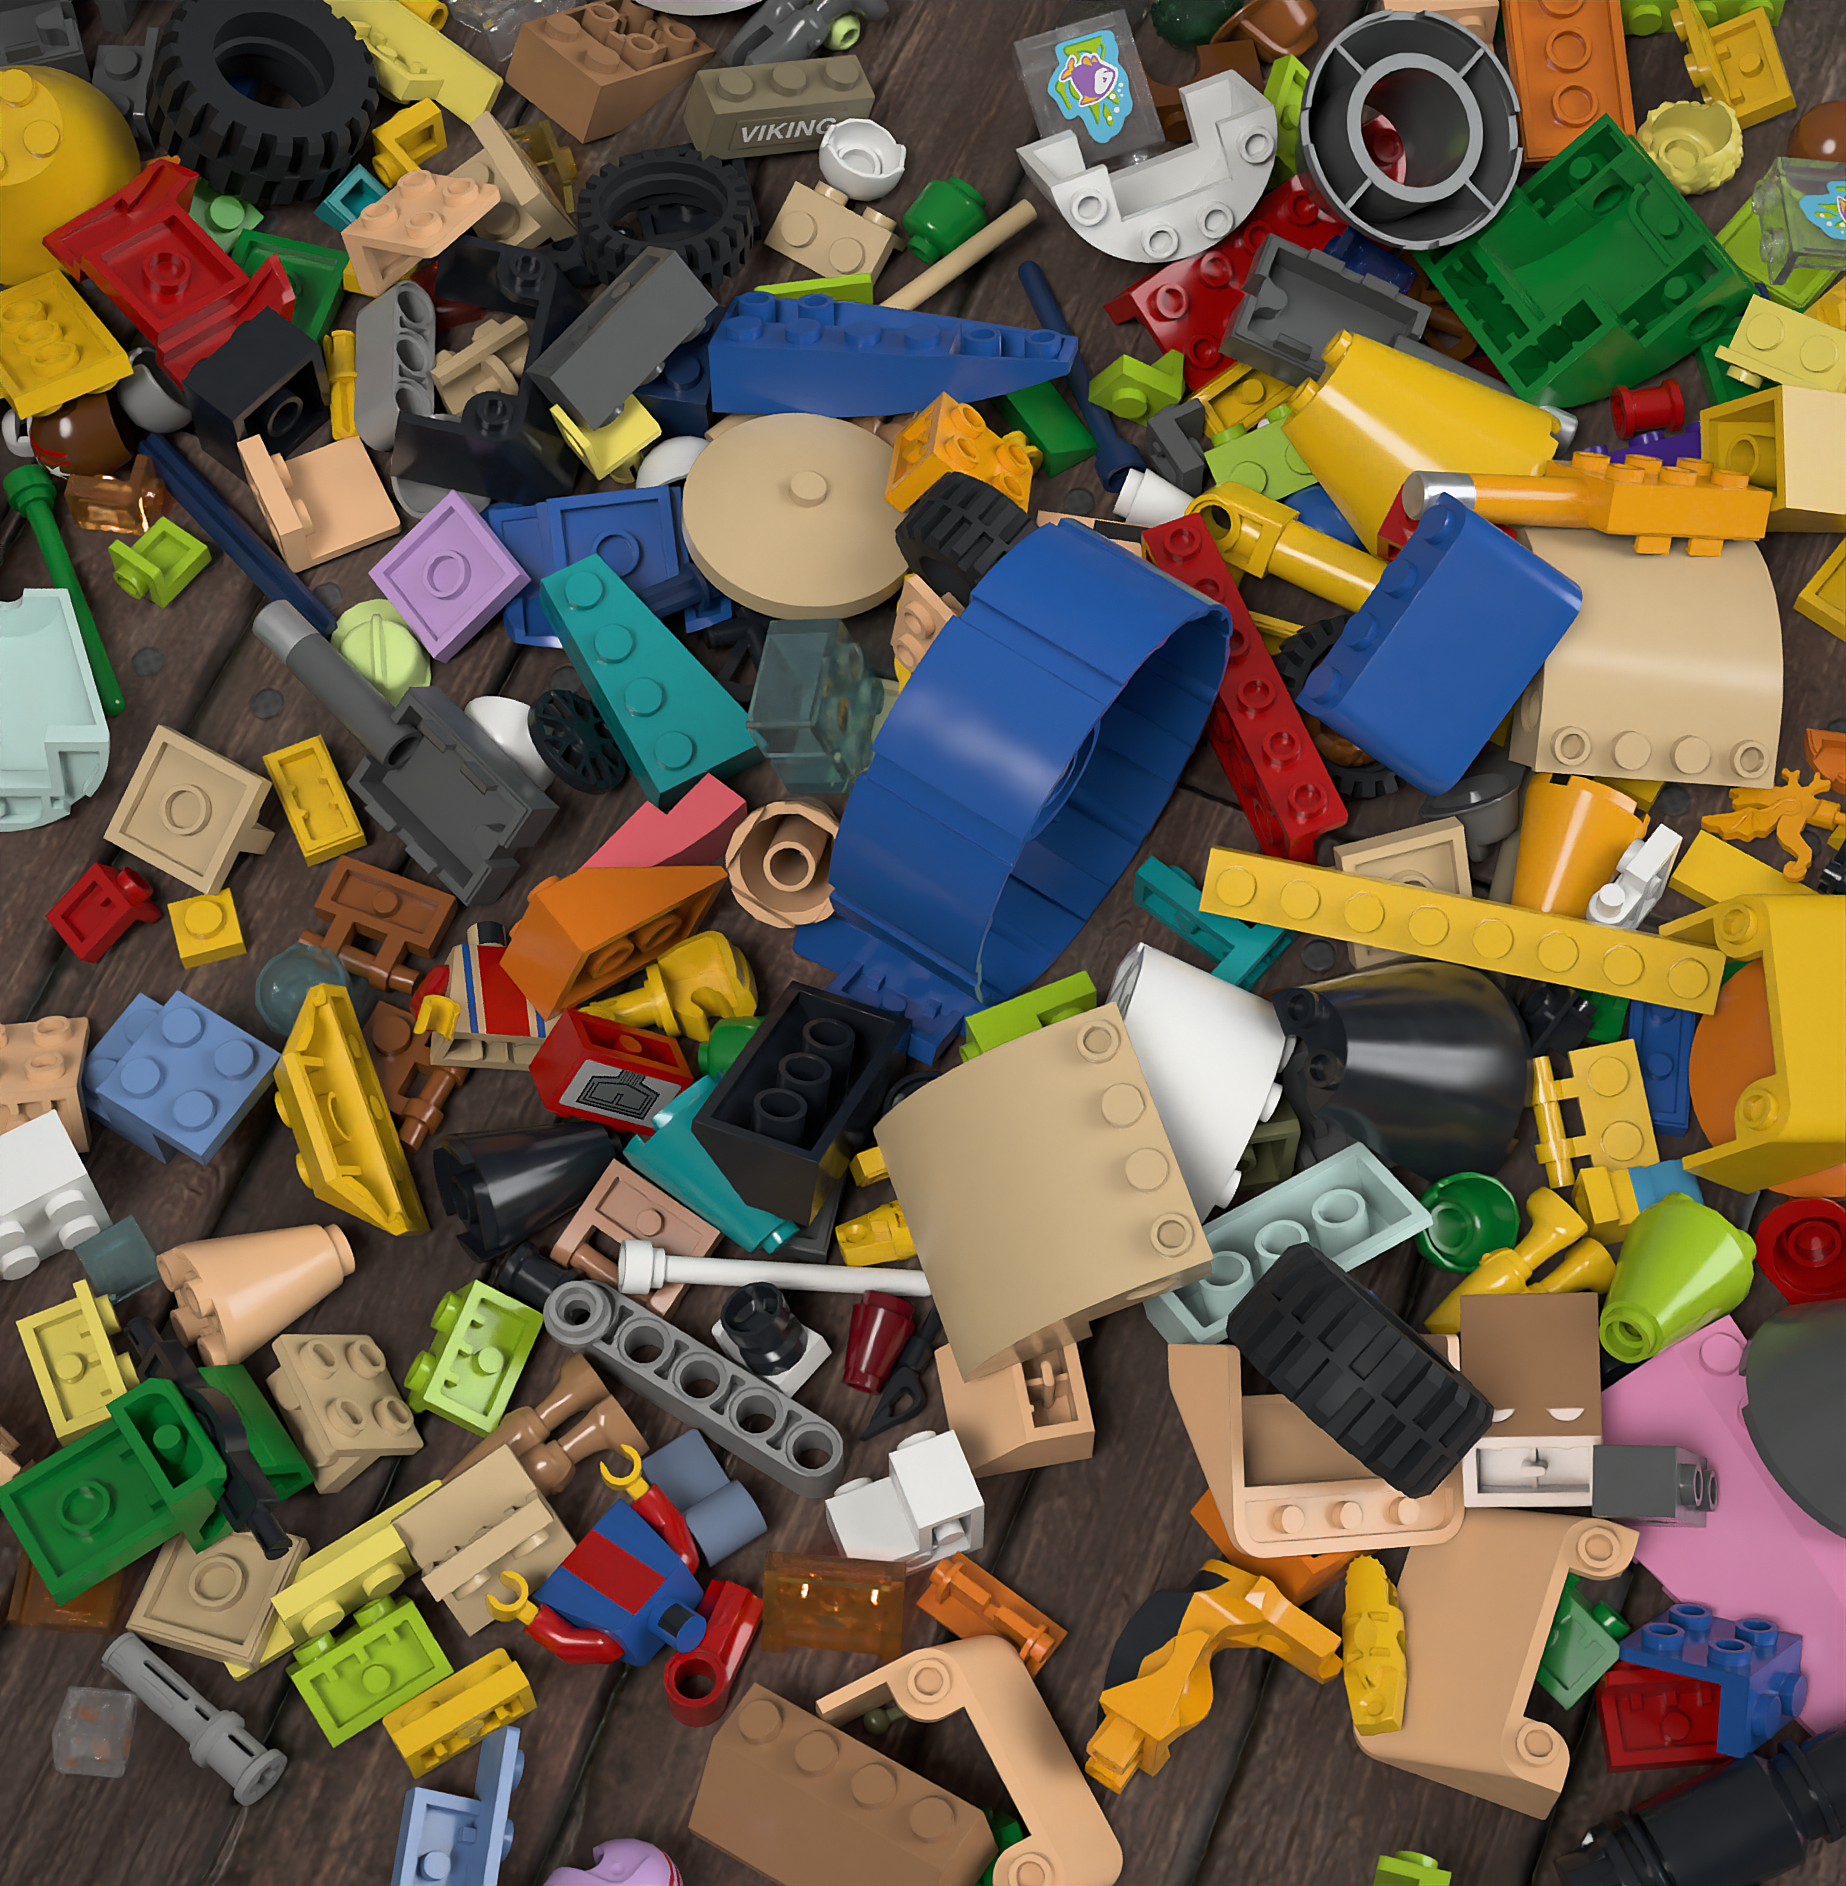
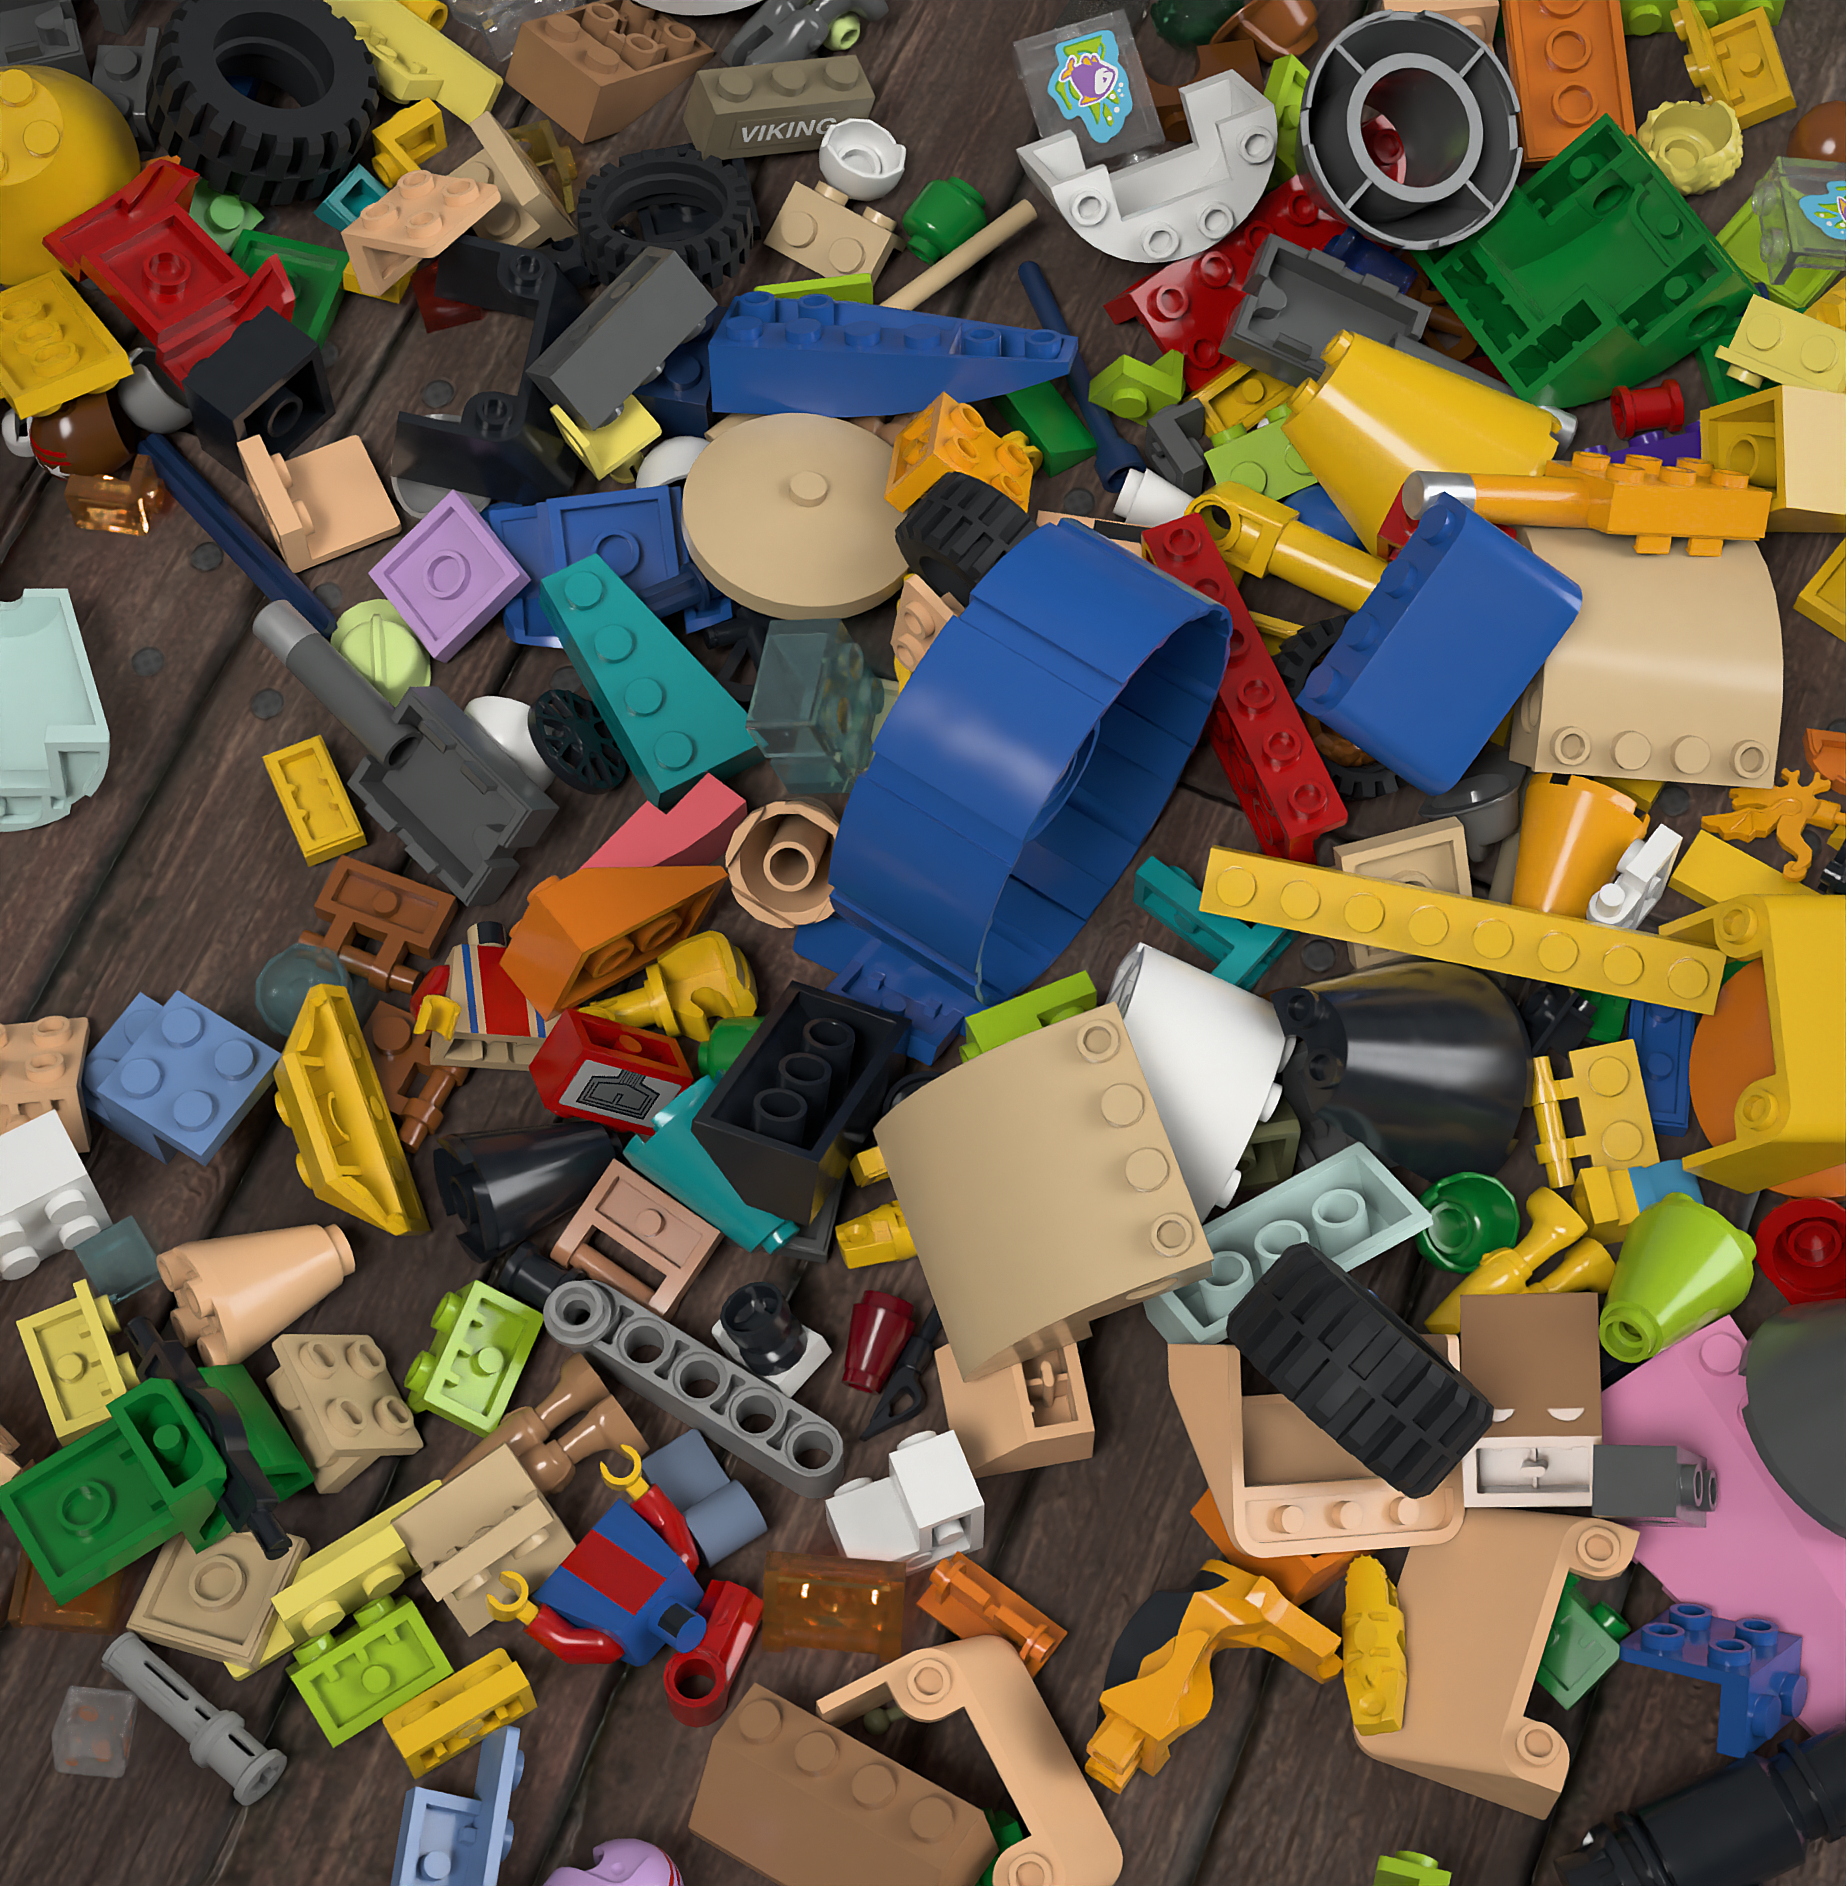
green piece [2,464,125,716] -> none
red bracket [45,862,163,964] -> none
tan bracket [103,724,275,896] -> none
lime bracket [108,516,212,609] -> none
yellow plate [167,888,247,970] -> none
yellow axle [322,330,363,441] -> none
light grey beam [354,280,436,452] -> none
tan hips [430,315,530,417] -> none
white piece [618,1239,932,1297] -> none
red bracket [1595,1661,1734,1773] -> none

